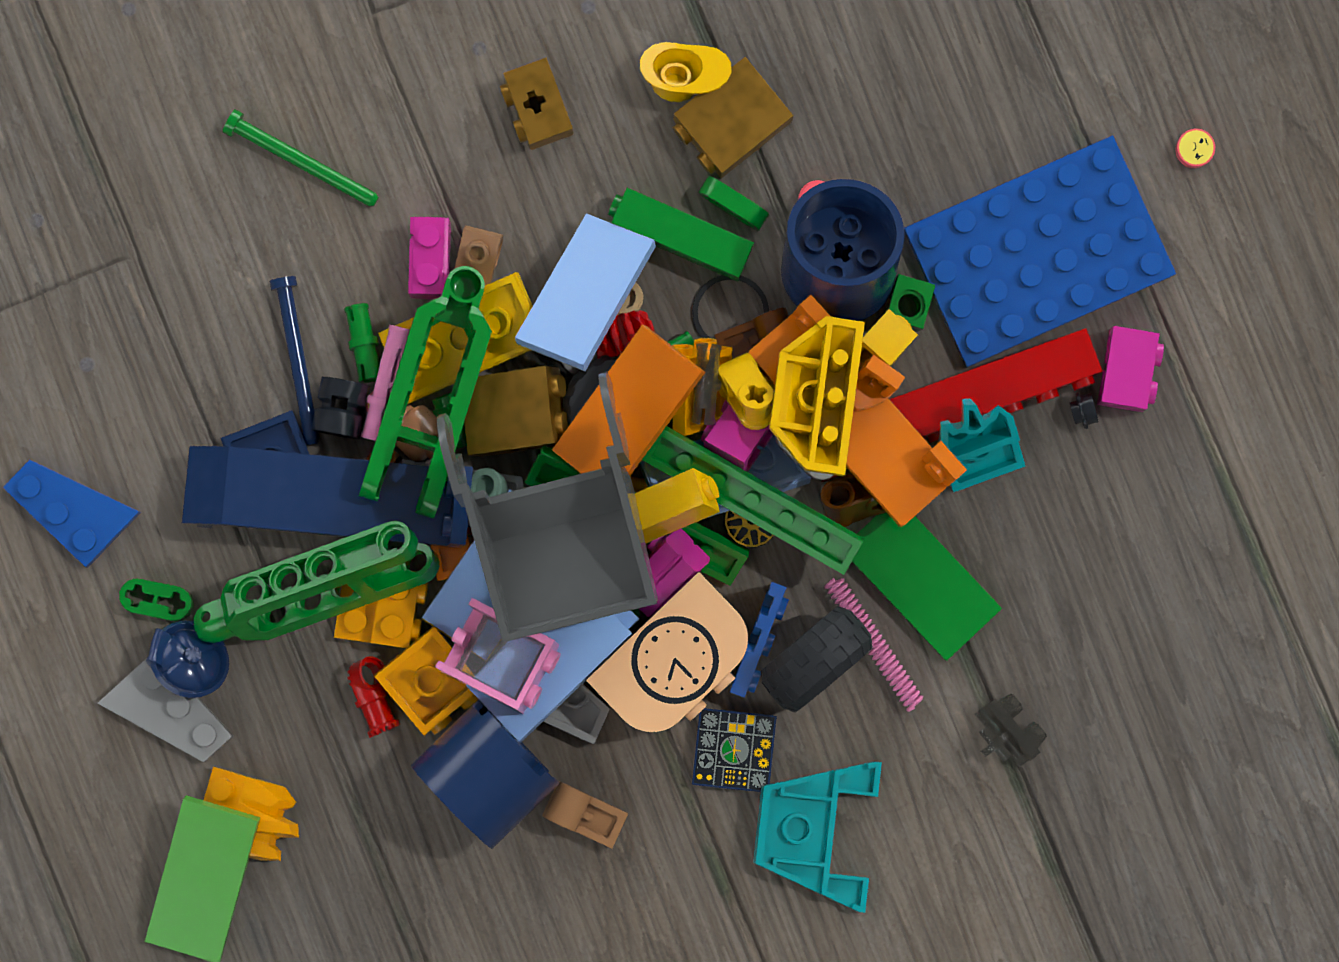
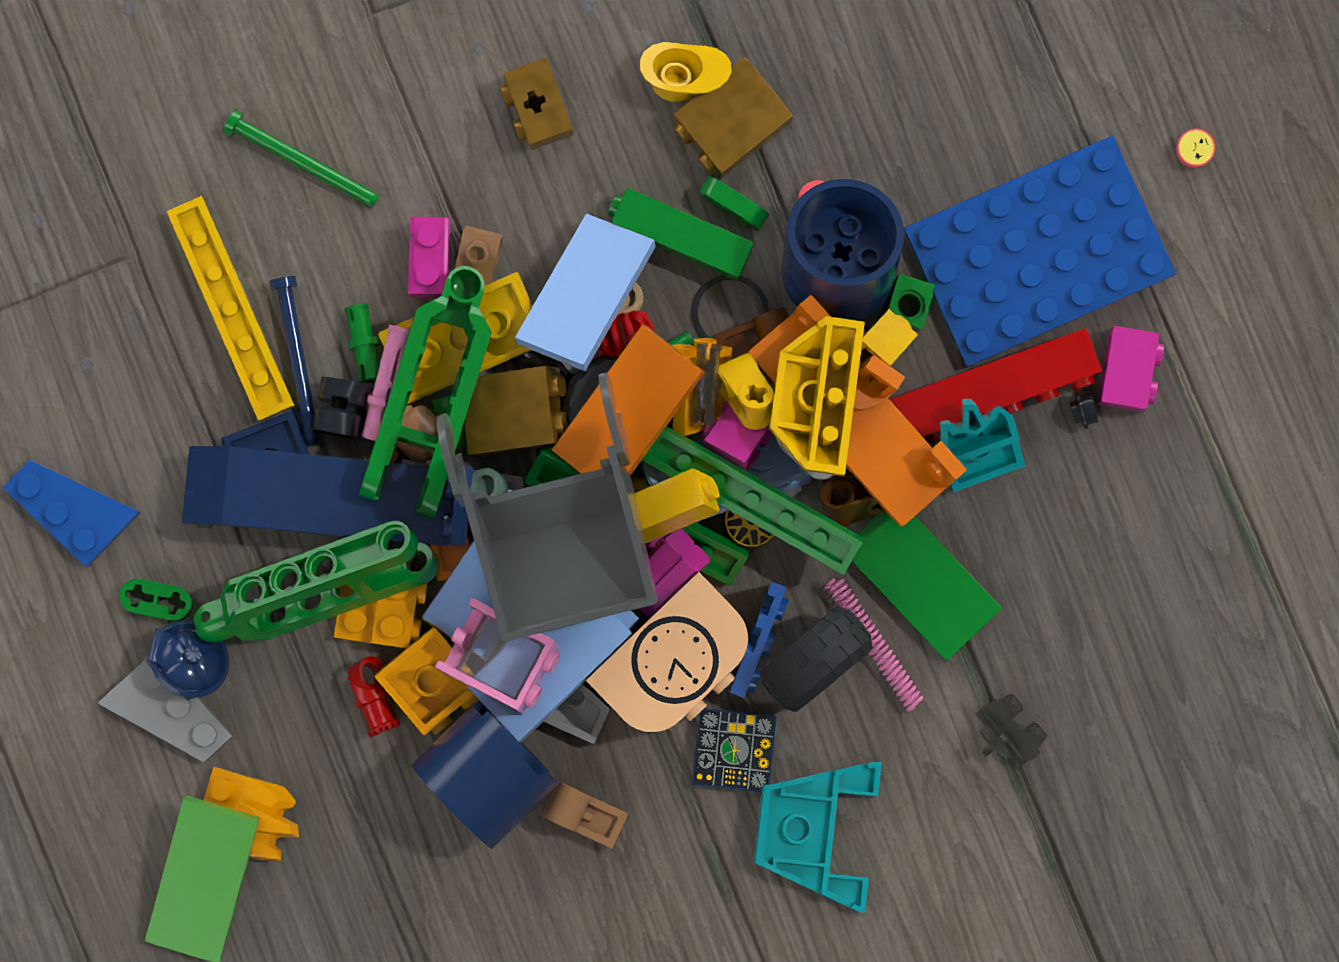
none -> yellow plate [167,196,295,422]

